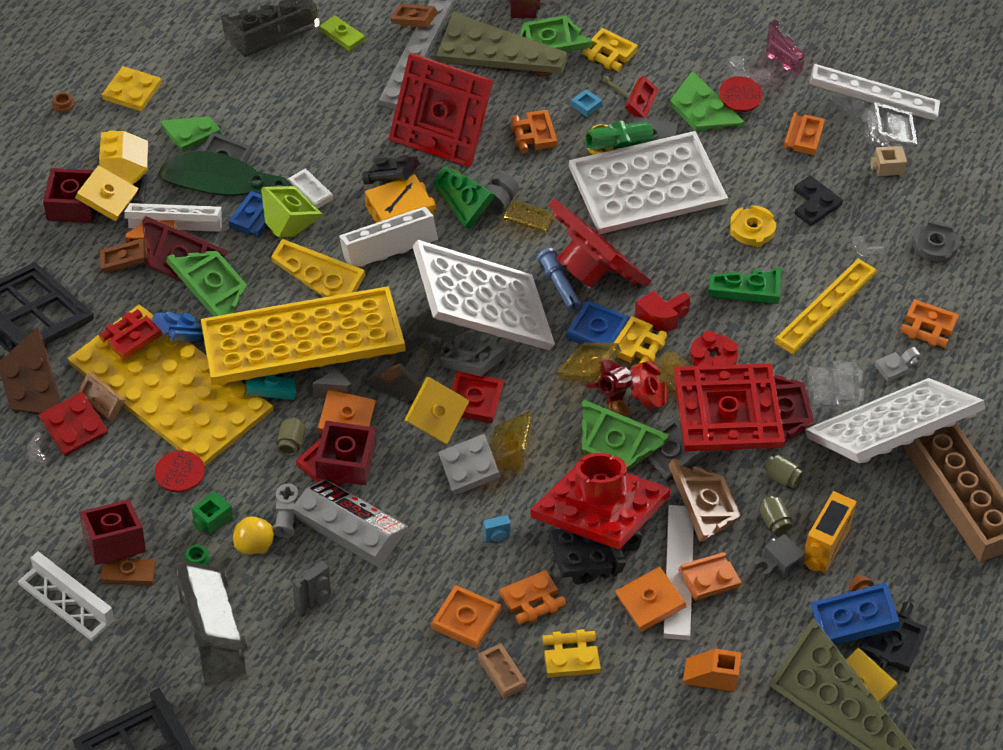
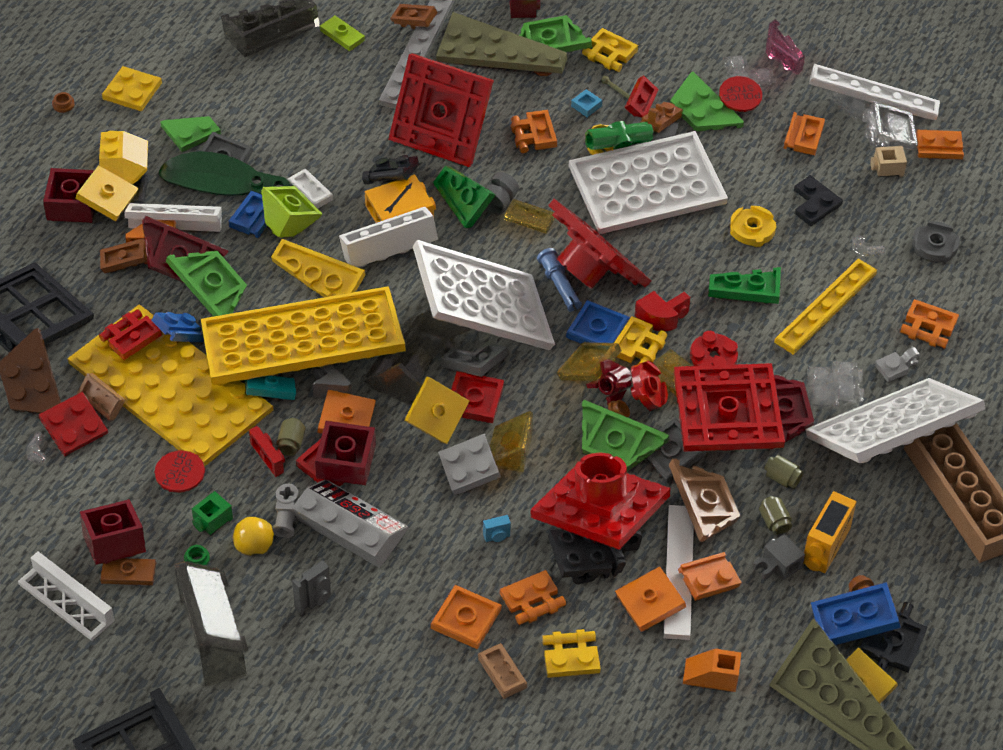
none -> red plate [249,426,285,477]
none -> dark orange plate [640,102,683,133]
none -> orange plate [916,130,964,159]

